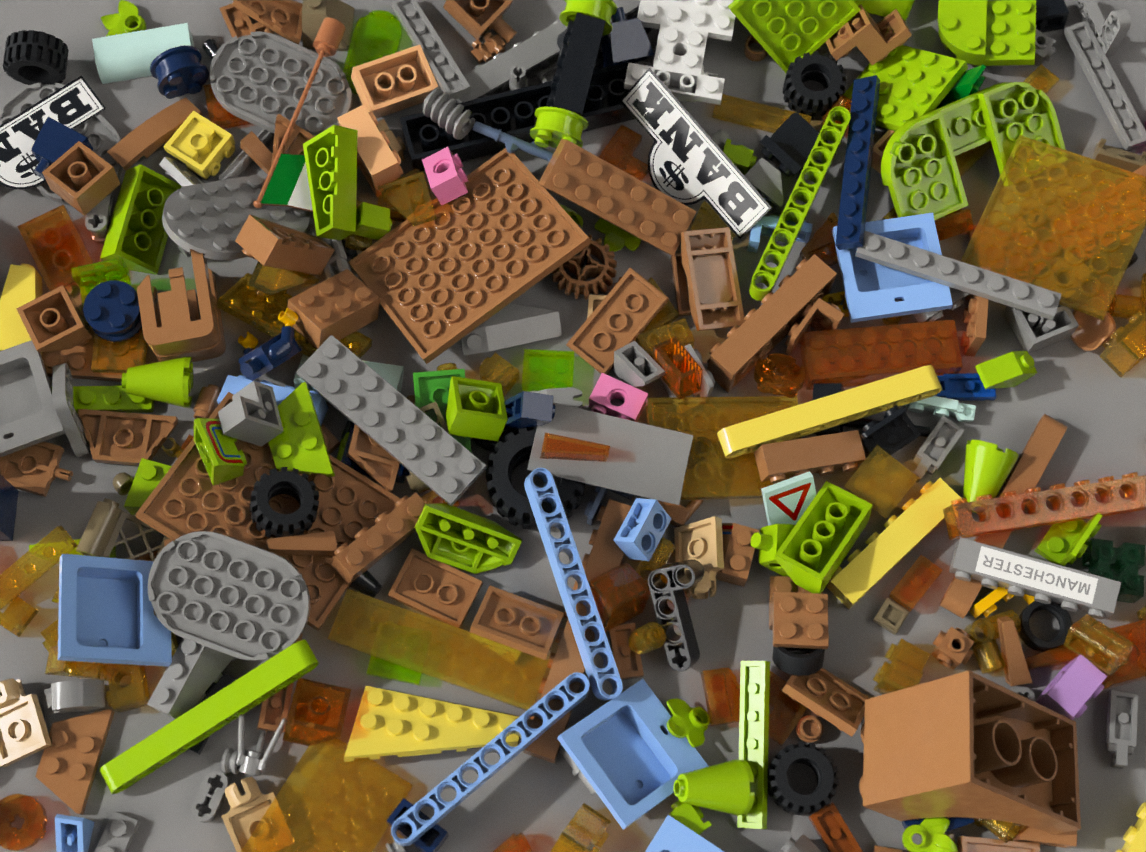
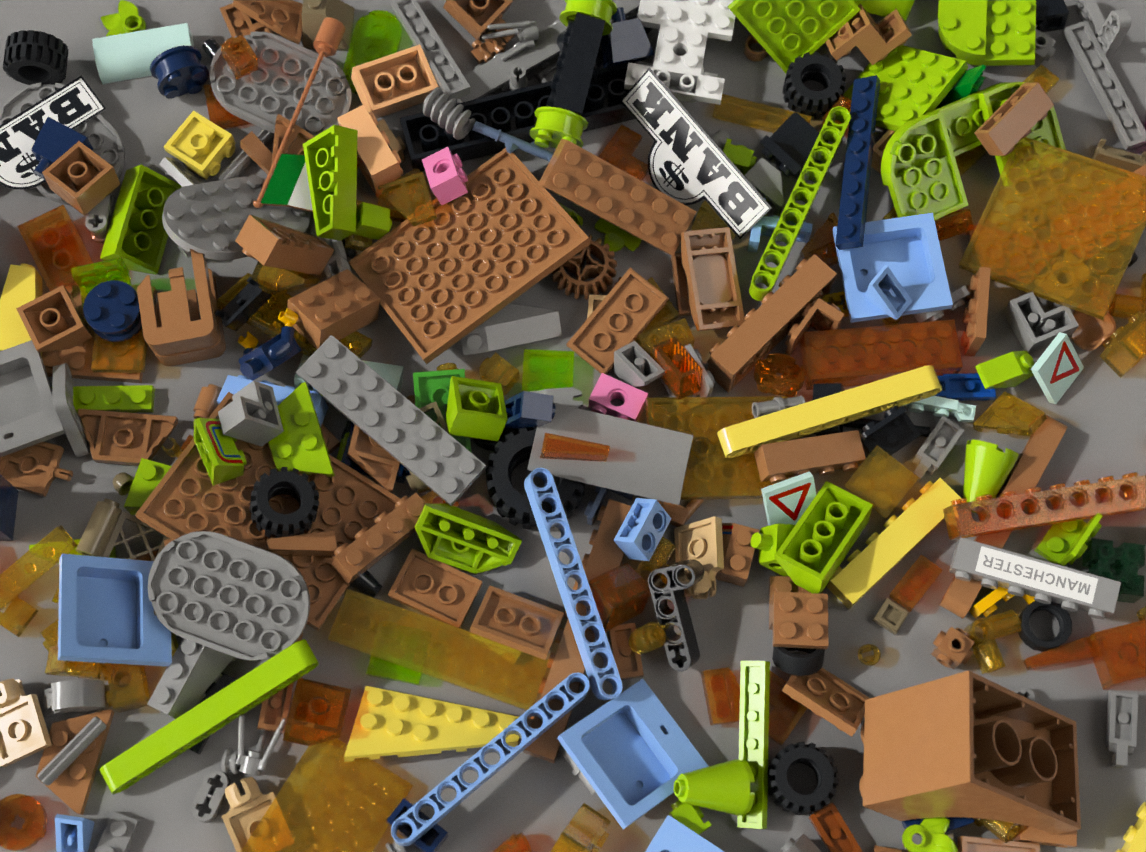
medium nougat slope [107,97,203,171] -> none
lime cone [121,357,193,408] -> none
lime plate [666,699,710,748] -> none
medium nougat plate [796,715,823,743] -> none
light grey plate [855,231,1062,320] -> none
clear yellow brick [872,638,931,695] -> none
medium nougat piece [997,616,1032,687] -> none
lavender brick [1036,654,1107,720] -> none
clear yellow brick [1064,614,1134,676] -> none
none -> light grey axle [38,717,106,785]
none -> black hinge [214,276,272,332]
none -> clear orange brick [221,34,258,79]
none -> light grey plant [482,20,539,61]
none -> light grey pin [752,395,806,418]
none -> clear yellow hinge [857,644,881,666]
none -> light blue slope [865,266,912,320]
none -> clear yellow wing [973,391,1047,436]
none -> medium nougat brick [974,82,1054,156]
none -> light aqua tile [1031,332,1084,404]

